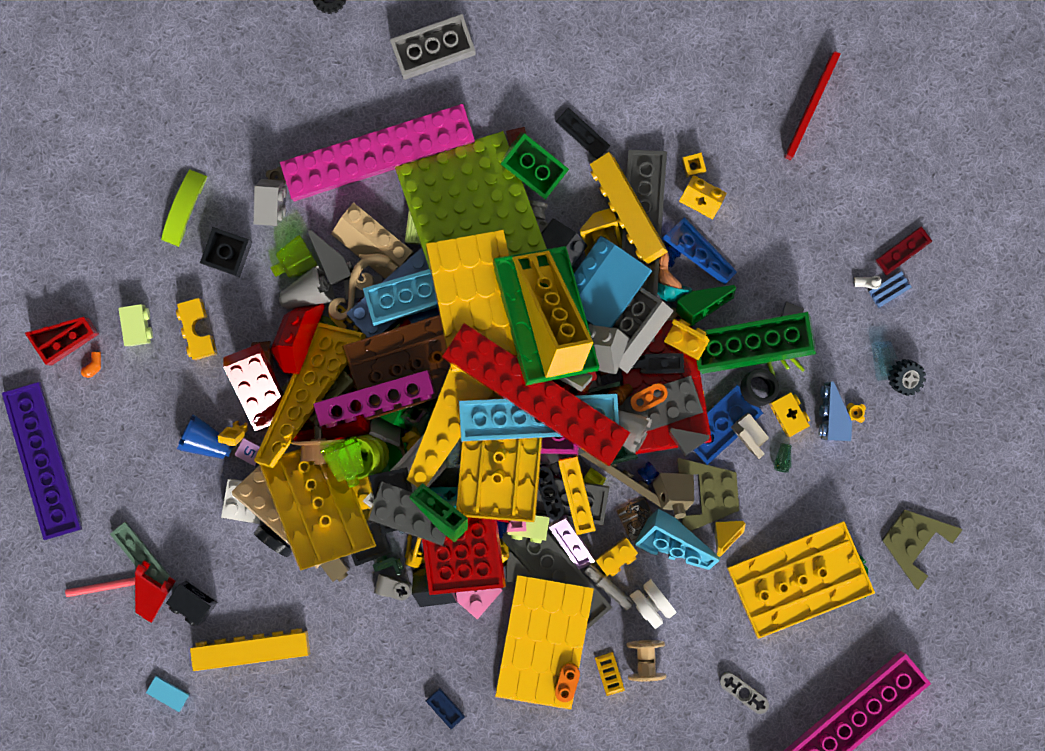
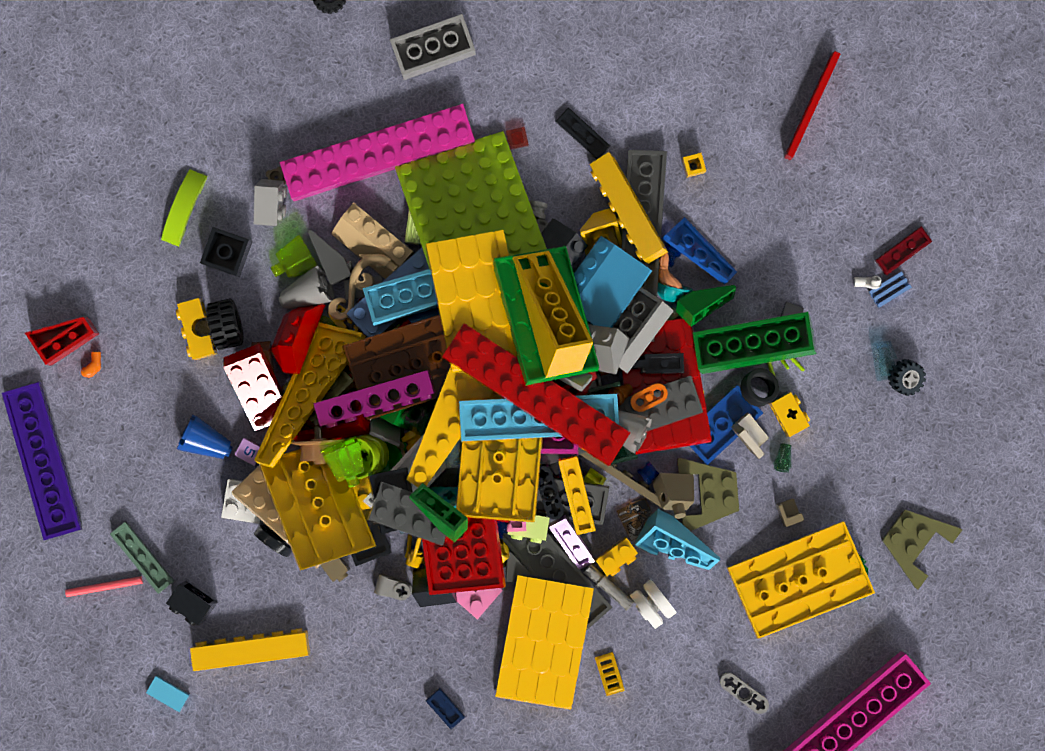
yellowish green brick [119,304,153,347] -> none
red flag [135,560,176,623] -> none
yellow plate [218,421,248,446] -> none
clear green bracket [372,555,404,576] -> none
green slope [500,132,569,200] -> none
orange plate [555,663,580,702] -> none
tan hose [627,640,666,682] -> none
yellow bracket [664,319,710,360] -> none
dark grey slope [669,428,710,456] -> none
yellow brick [679,175,727,220] -> none
yellow slope [714,521,746,557] -> none
medium blue slope [818,382,852,441] -> none
yellow plate [847,403,866,423] -> none
none -> black tyre [206,298,244,350]
none -> dark tan panel [776,498,804,527]

